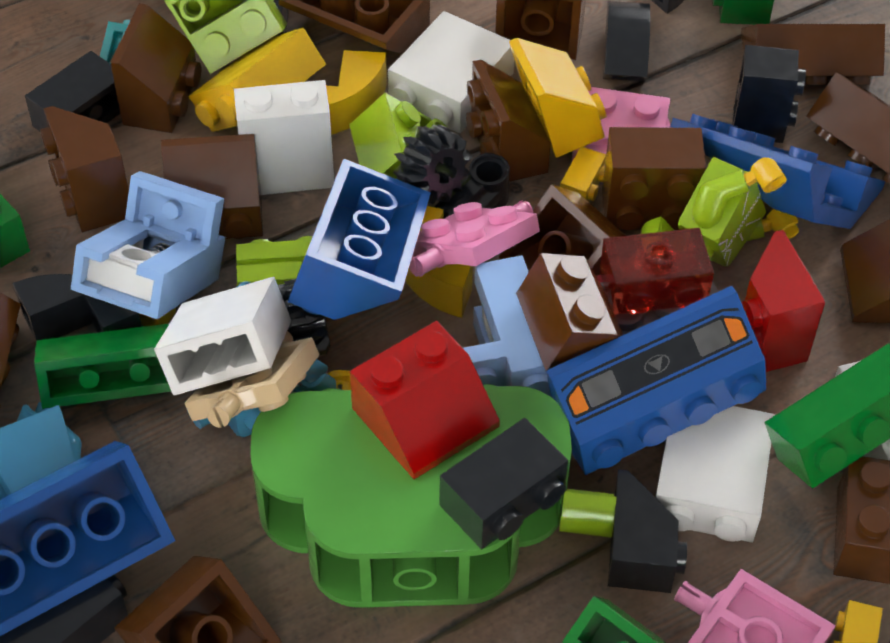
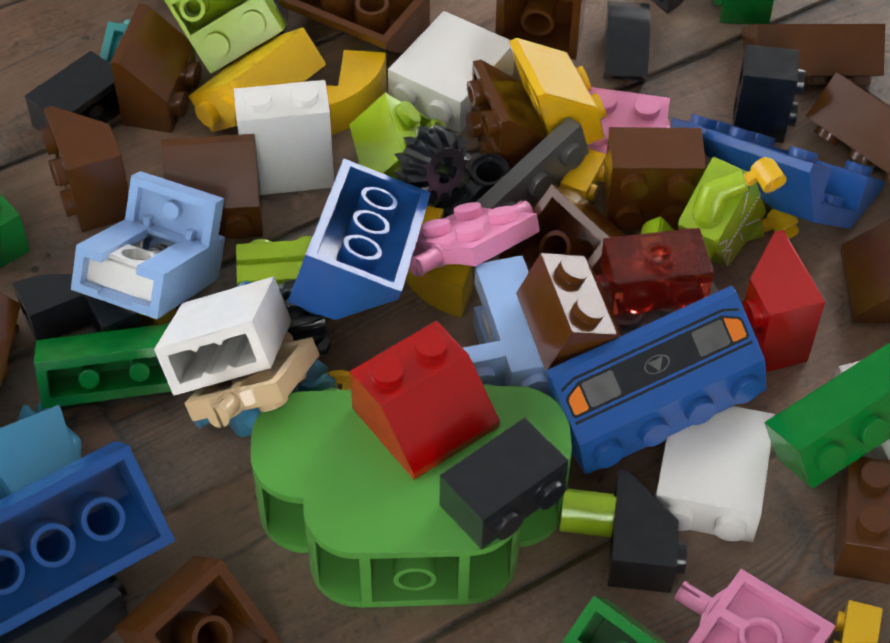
none -> dark grey plate [476,117,590,209]

